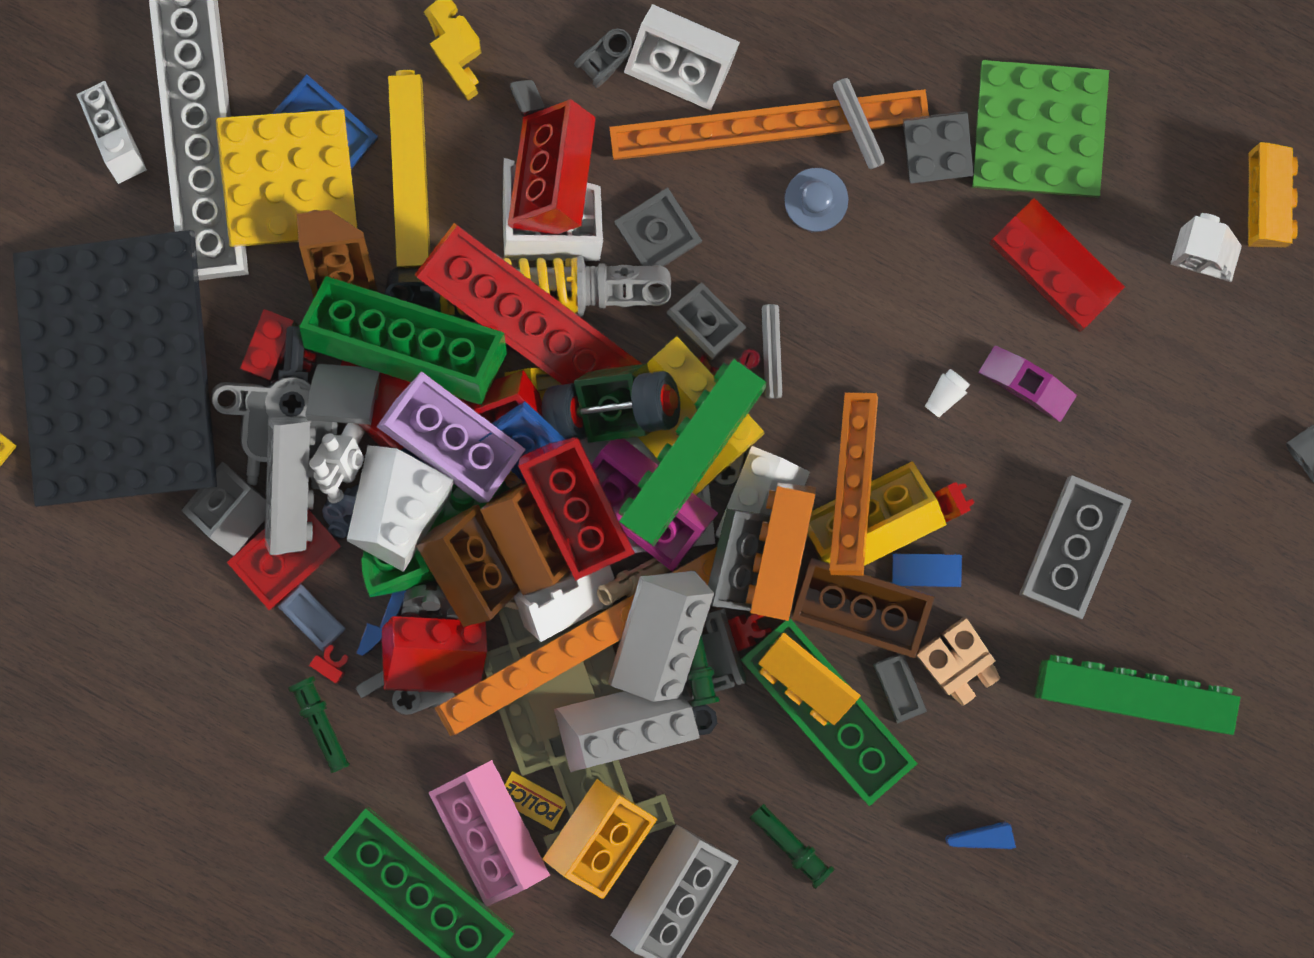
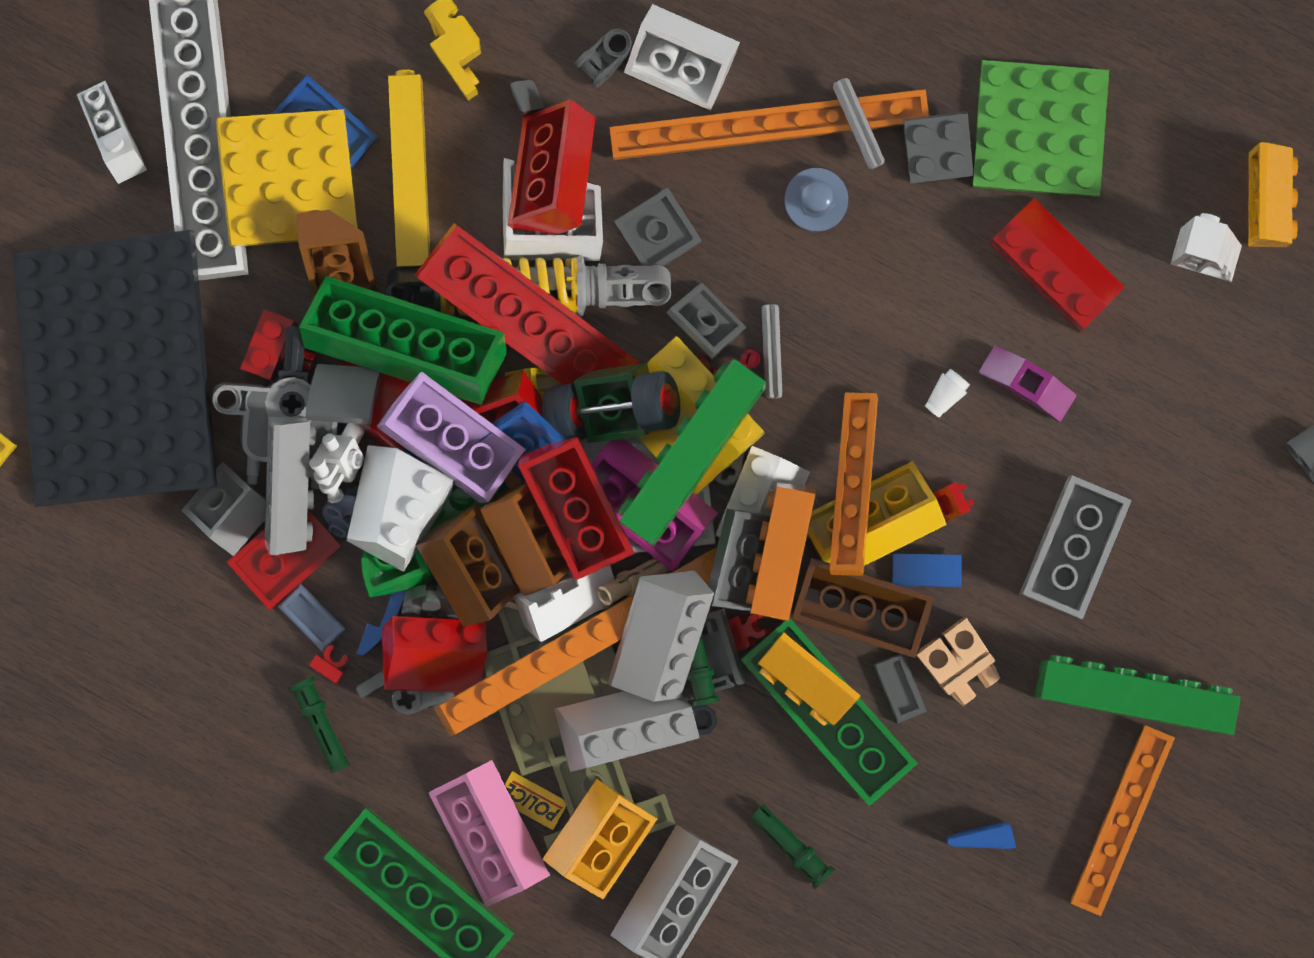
none -> orange plate [1070,725,1175,916]

